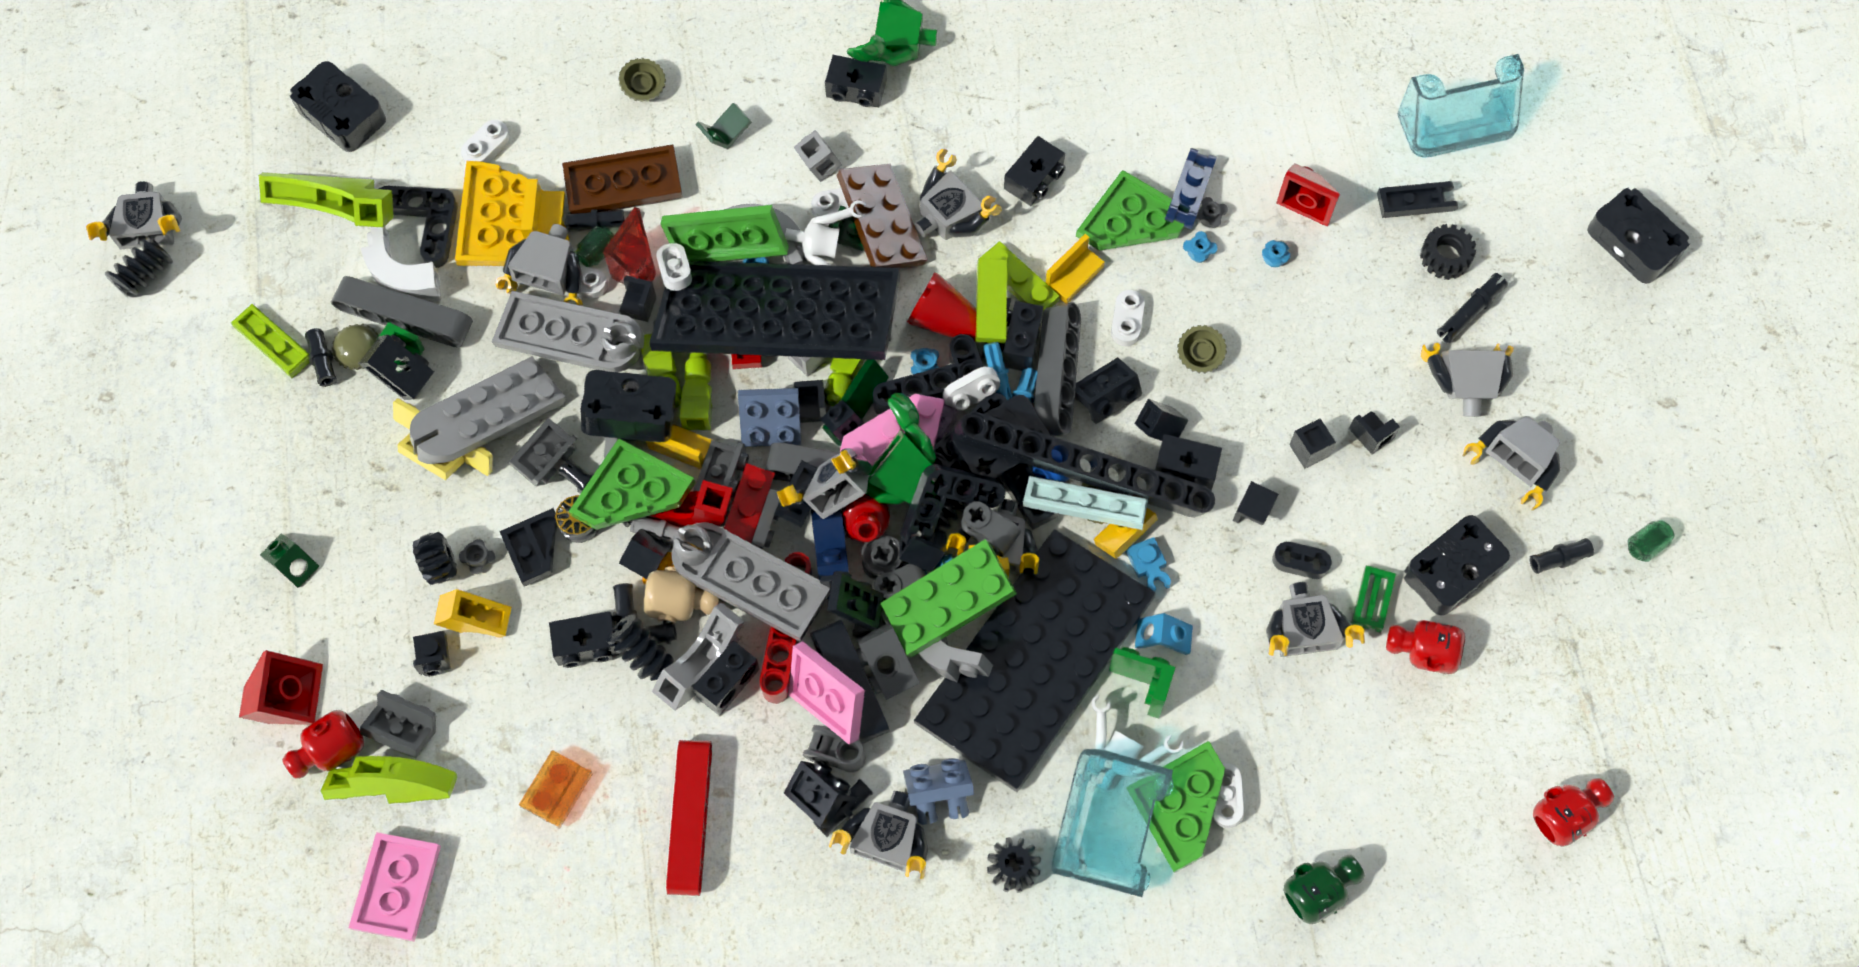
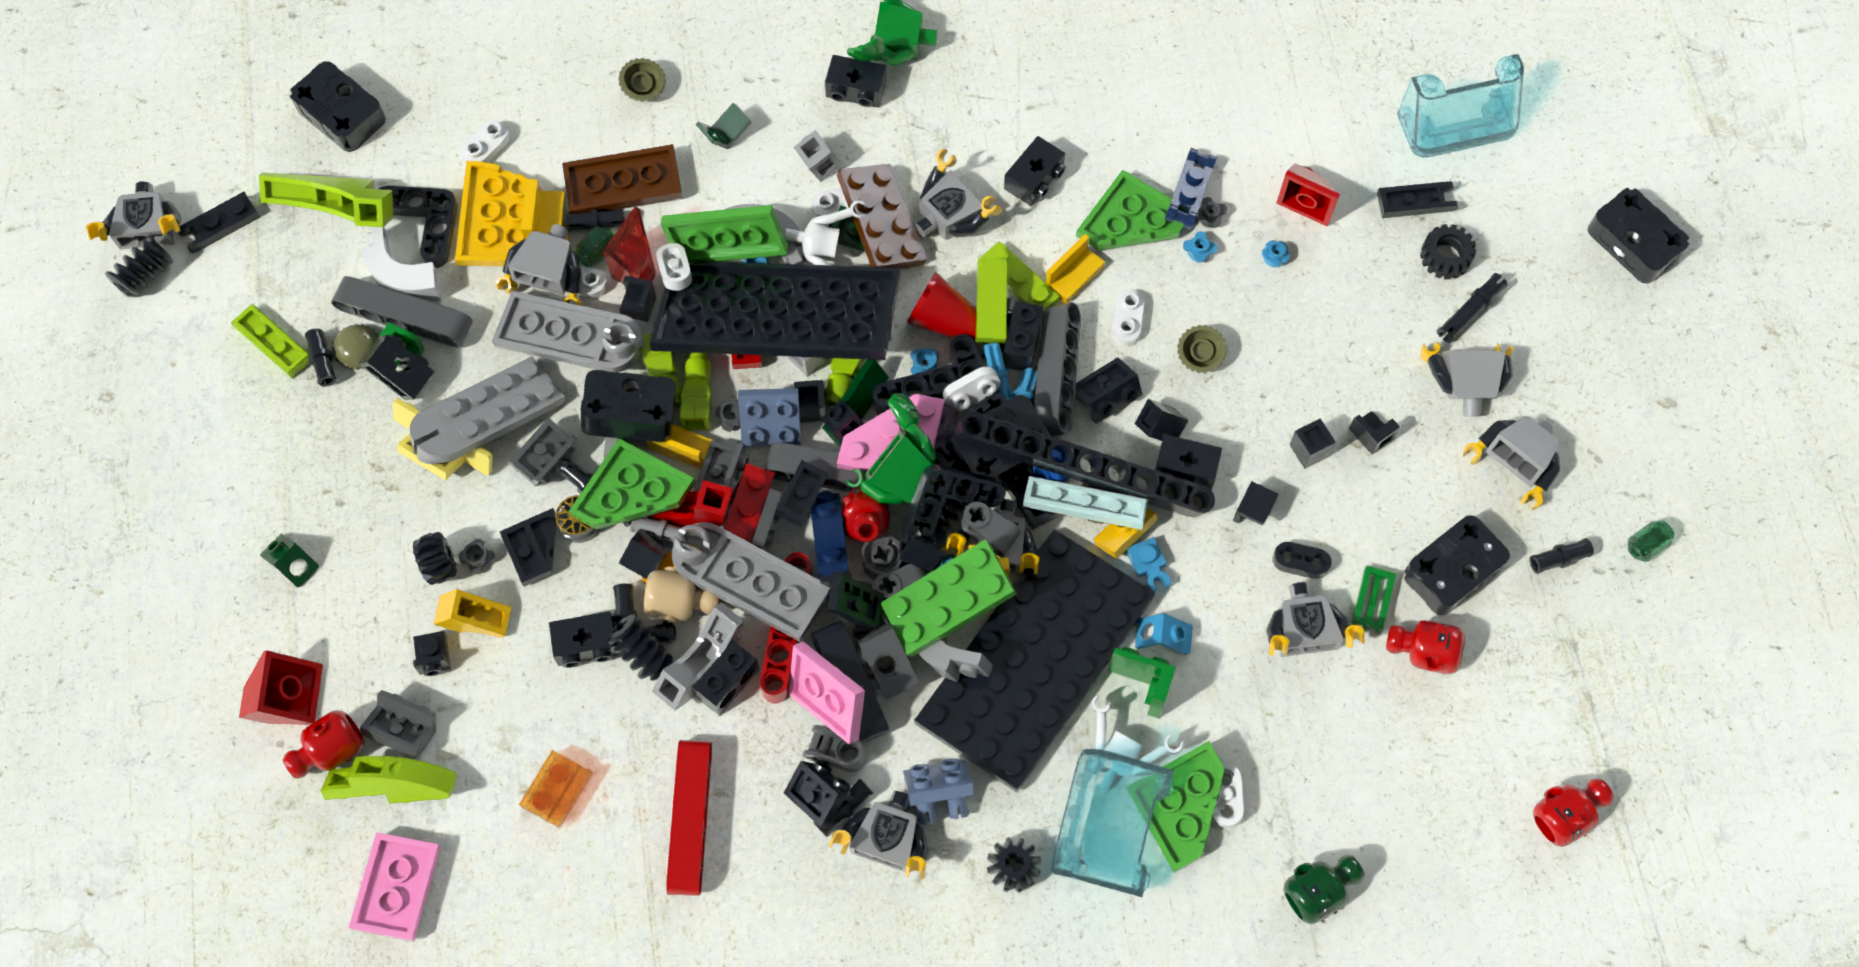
torso [776,448,872,519] -> none
none -> black hinge [178,191,260,253]
none -> dark grey plate [715,399,740,432]

